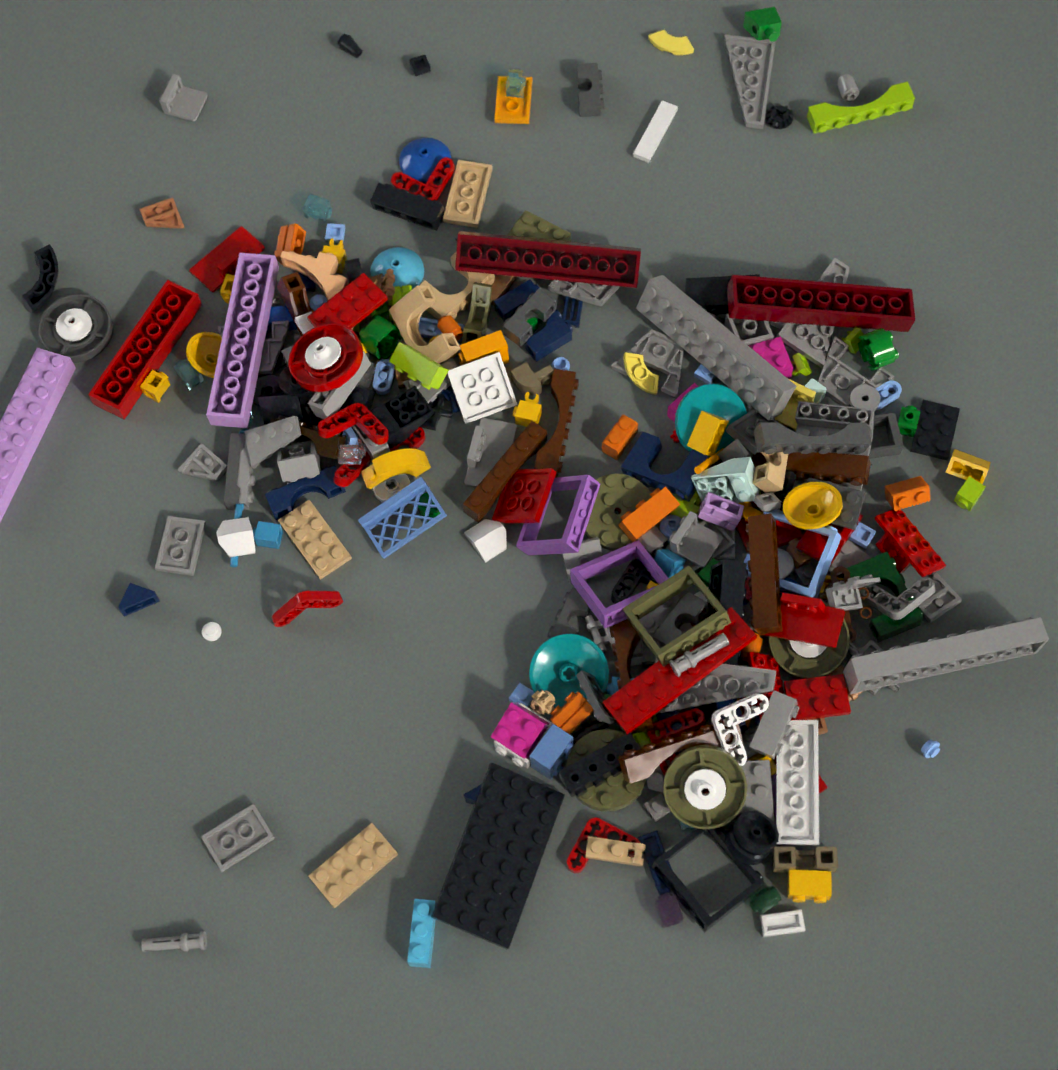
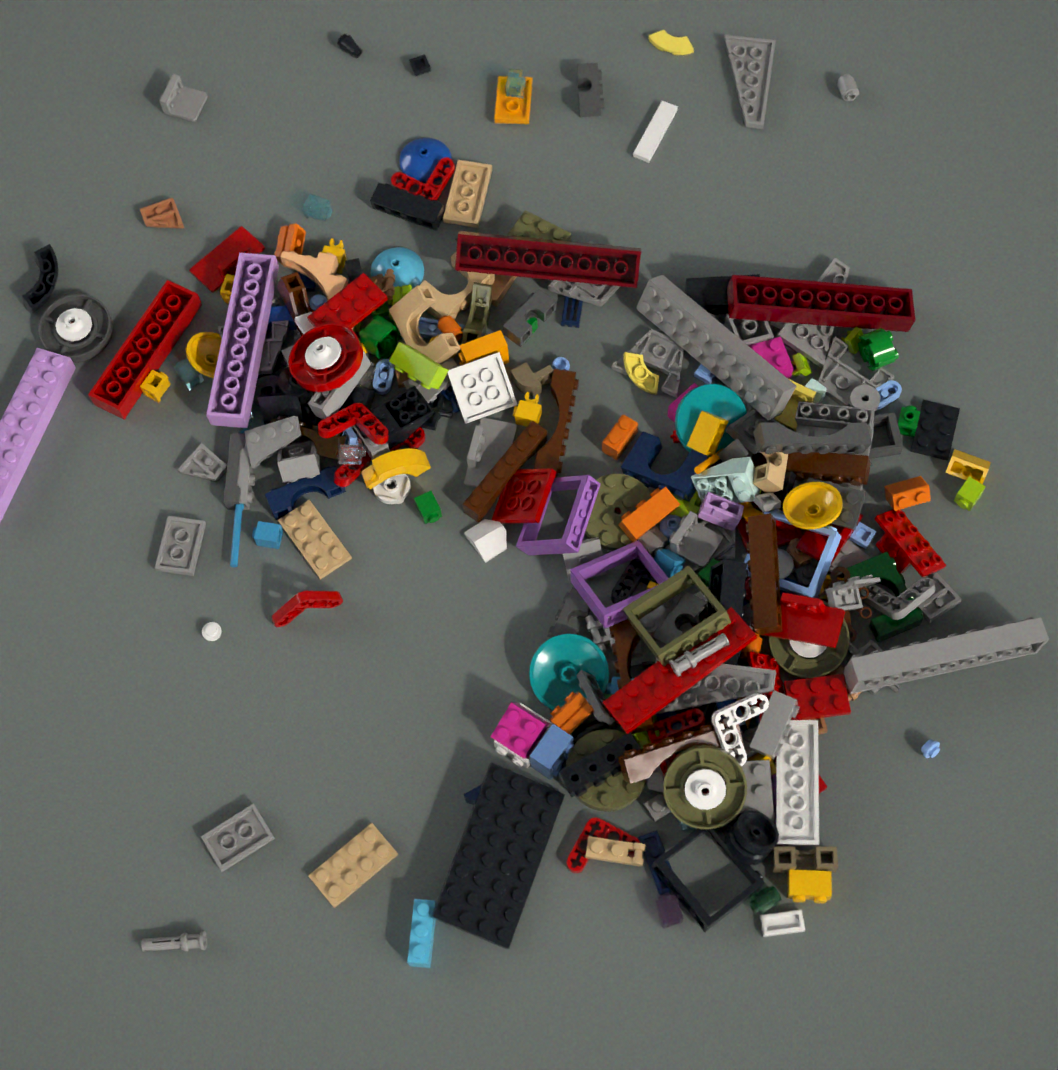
dark blue slope [118,583,160,617] -> none
white slope [216,517,255,557] -> none
light blue plate [325,223,346,243] -> none
medium blue fence [358,477,447,559] -> none
dark blue arch [494,279,573,362] -> none
light blue plate [509,683,534,707] -> none
tan gear [531,690,555,715] -> none
green torso [743,7,781,42] -> none
black gear [765,104,794,129] -> none
lime arch [807,81,915,134] -> none

